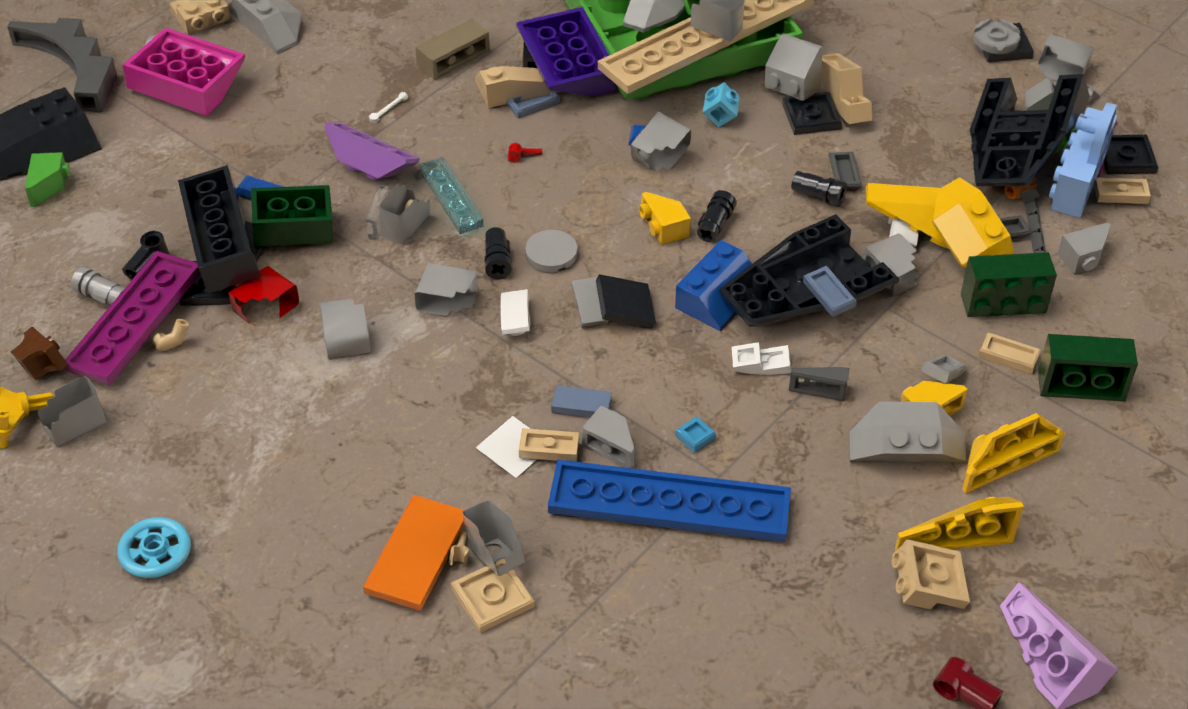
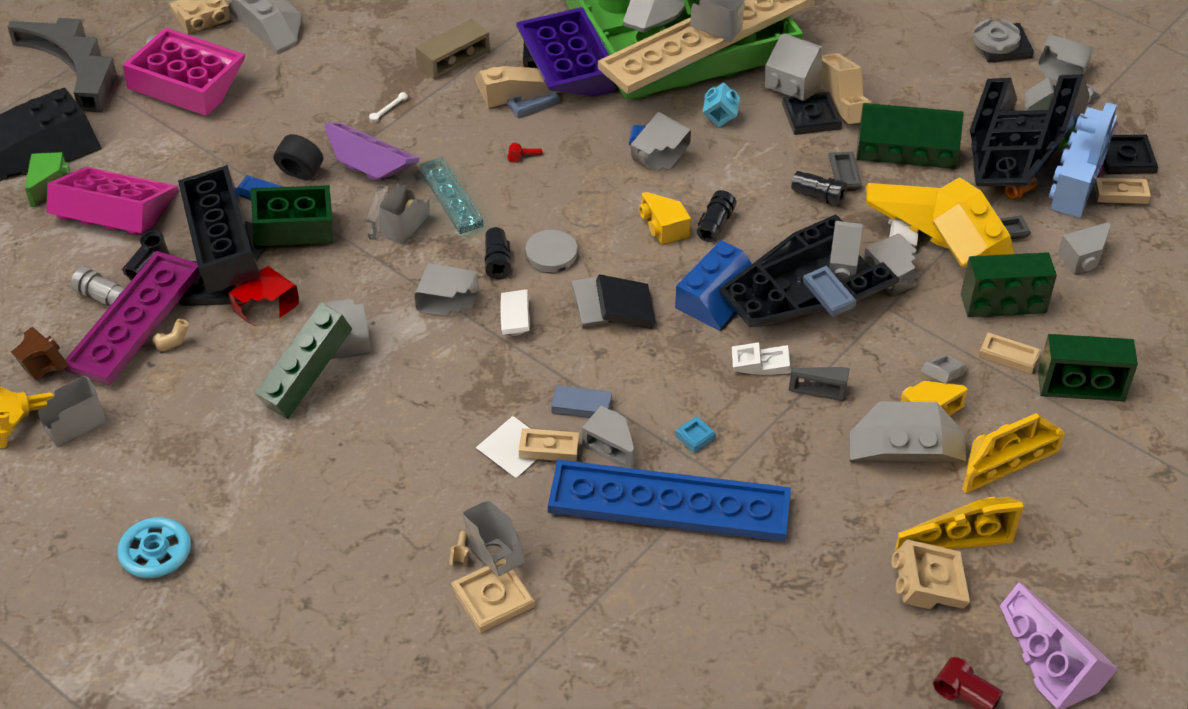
orange tile [363,495,465,611] -> none
dark grey piece [1019,188,1046,253] -> none
none -> dark pink slope [47,167,178,235]
none -> brick [255,303,352,419]
none -> black tyre [273,134,324,181]
none -> light grey slope [829,221,863,281]
none -> dark green slope [856,103,964,169]

